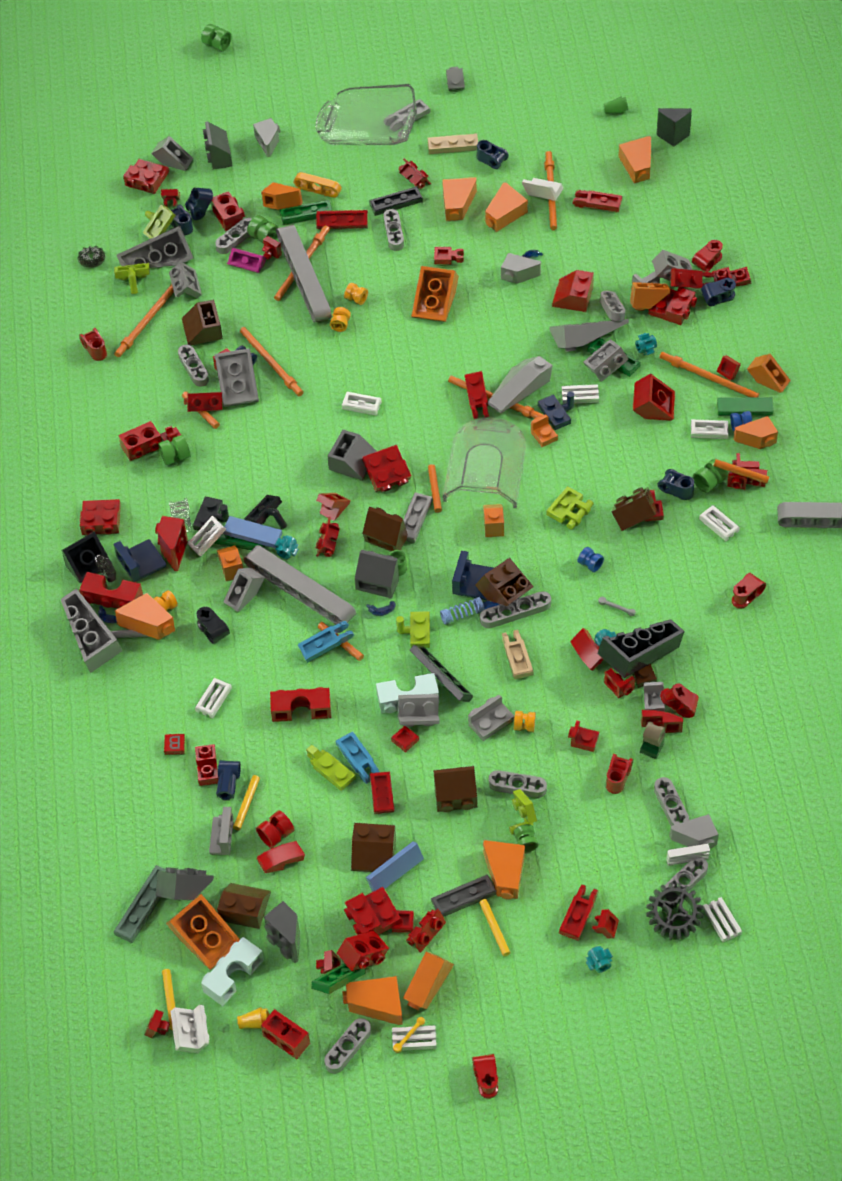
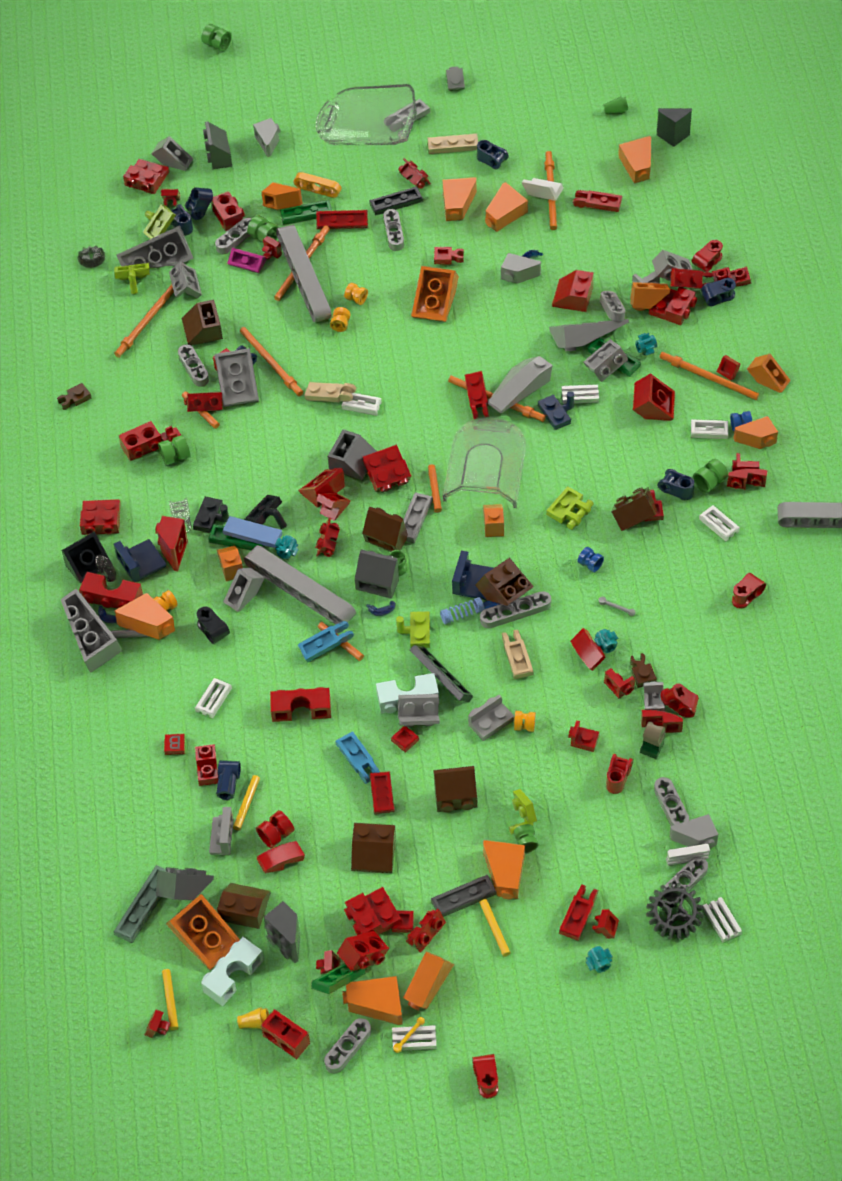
red piece [79,328,107,361] -> none
white bracket [171,1005,209,1053] -> none
white tile [187,516,226,557] -> none
lime hinge [306,745,356,791] -> none
medium blue tile [366,841,424,892] -> none
light grey beam [489,770,547,798] -> none
orange bracket [531,414,558,447] -> none
wedge [597,619,685,678] -> none
orange bar [713,459,769,484] -> none
green tile [717,397,773,416] -> none
none -> reddish brown plate [57,383,92,410]
none -> red slope [298,468,345,508]
none -> tan hinge [304,382,356,402]

